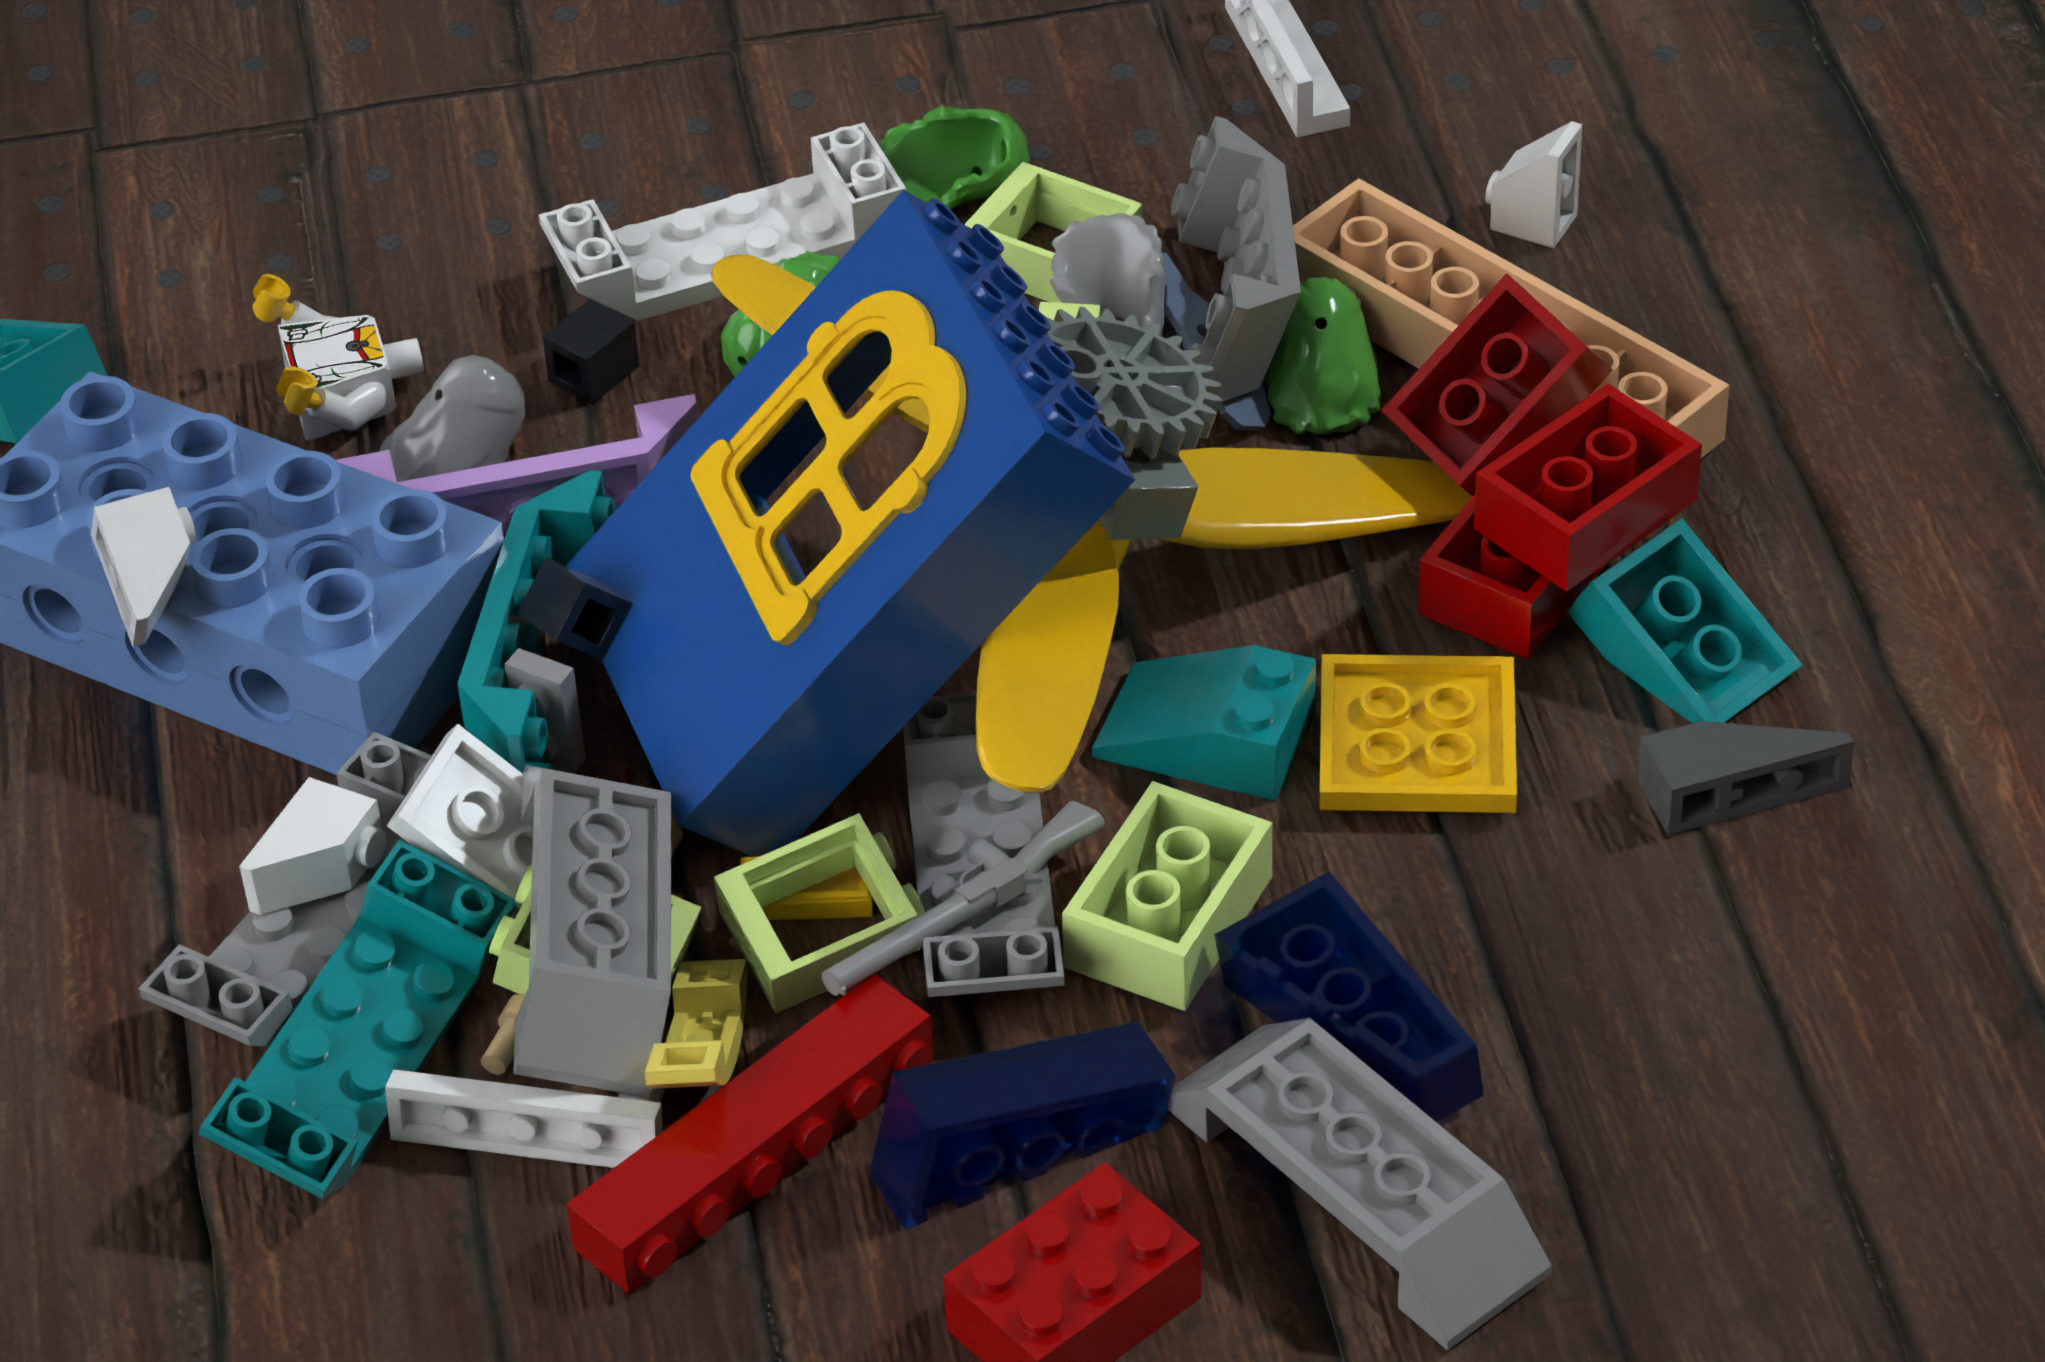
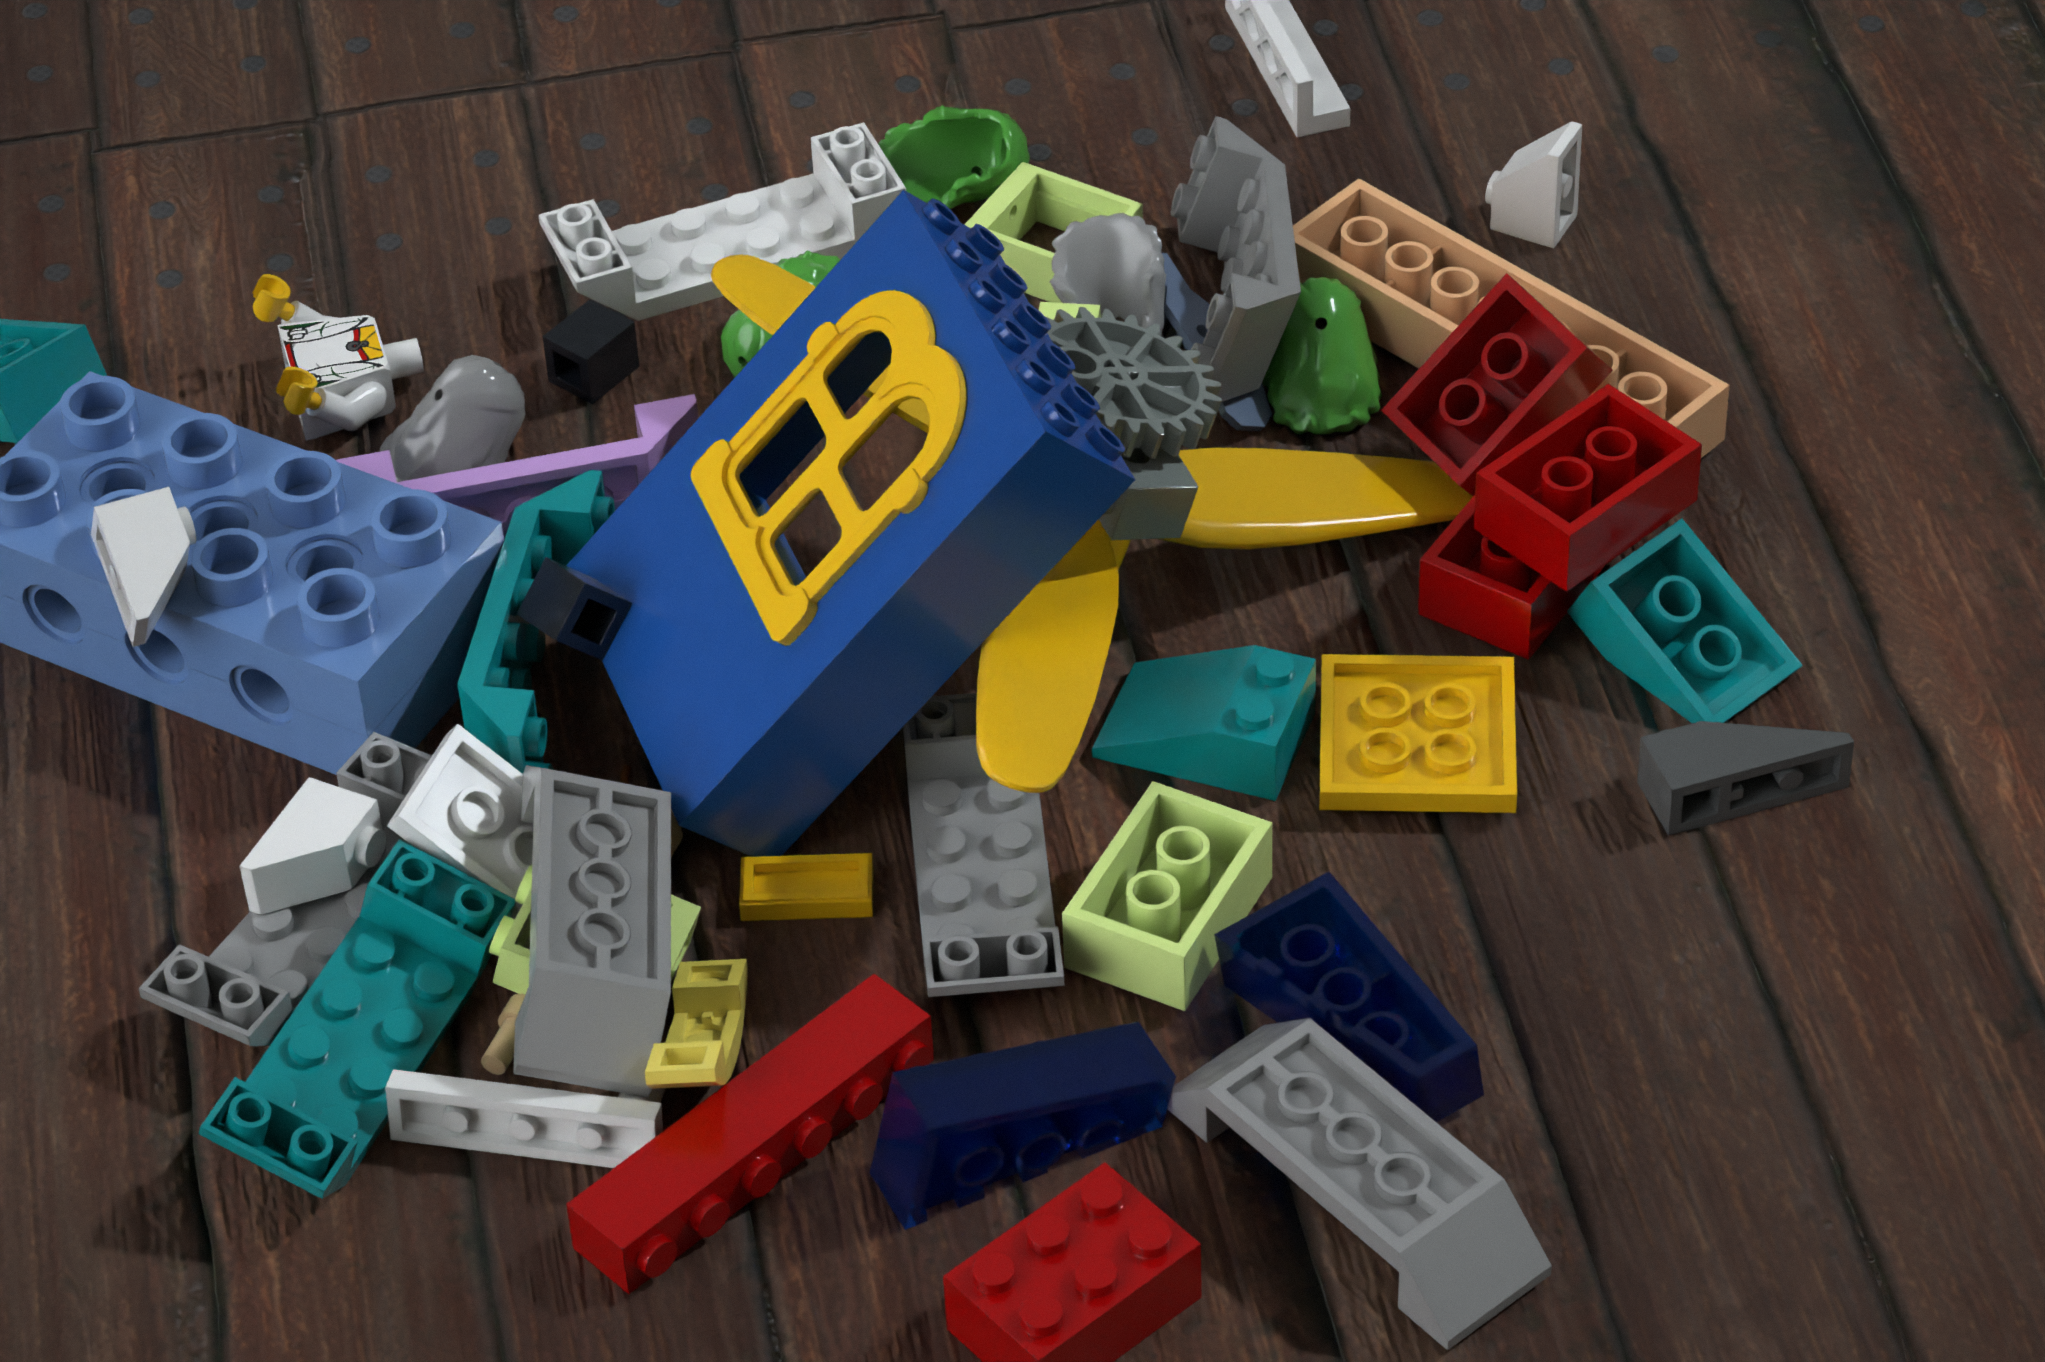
light grey plate [505,648,586,774] -> none
yellowish green window [714,813,925,1014] -> none
light grey piece [822,801,1105,996] -> none

